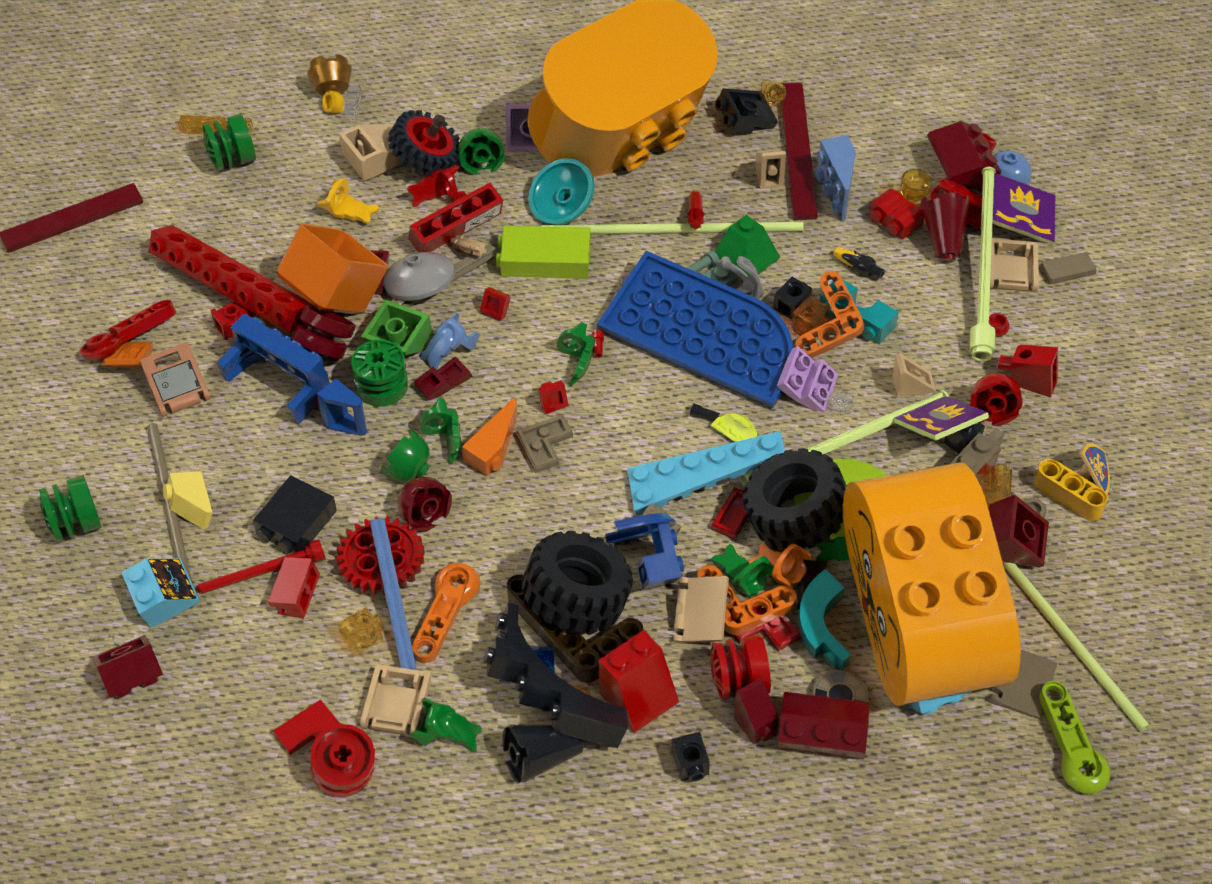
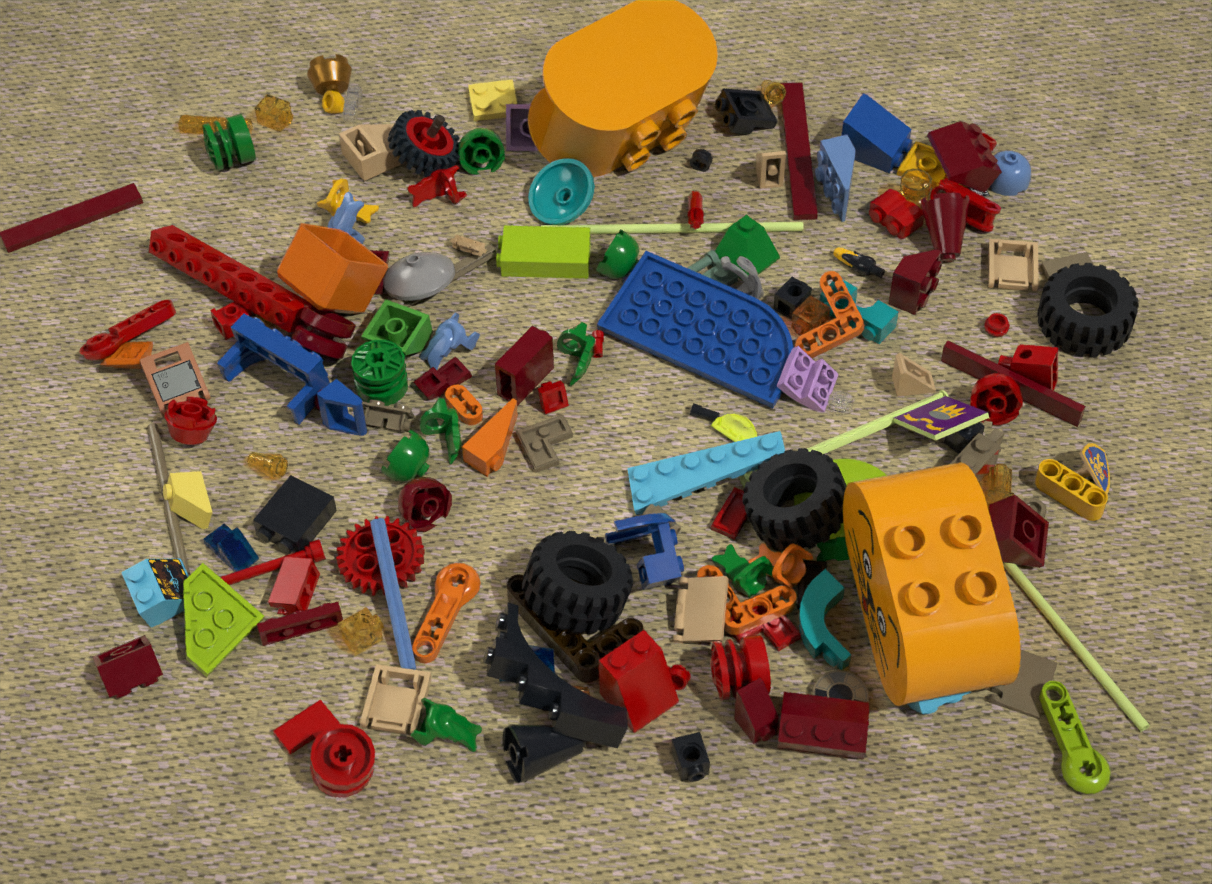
green wheel [39,475,102,542] -> none
red brick [408,182,504,252] -> none
red tile [480,287,511,320] -> none
flag [969,167,1056,361] -> none
none -> red cone [164,396,217,445]
none -> lime plate [183,563,265,677]
none -> clear blue slope [203,523,259,572]
none -> clear yellow cone [247,452,288,479]
none -> clear yellow brick [255,94,293,132]
none -> dark red plate [257,602,344,646]
none -> medium blue hair [328,192,365,244]
none -> dark tan hinge [362,400,415,432]
none -> orange beam [445,385,483,425]
none -> light yellow plate [468,79,517,121]
none -> dark red brick [495,325,554,406]
none -> green cylinder [596,229,640,279]
none -> red plate [668,664,691,691]
none -> black bush [690,149,713,172]
none -> blue slope [841,93,913,174]
none -> dark red slope [888,249,942,315]
none -> yellow tile [897,141,947,188]
none -> dark red tile [941,341,1086,427]
none -> black tyre [1037,263,1139,357]

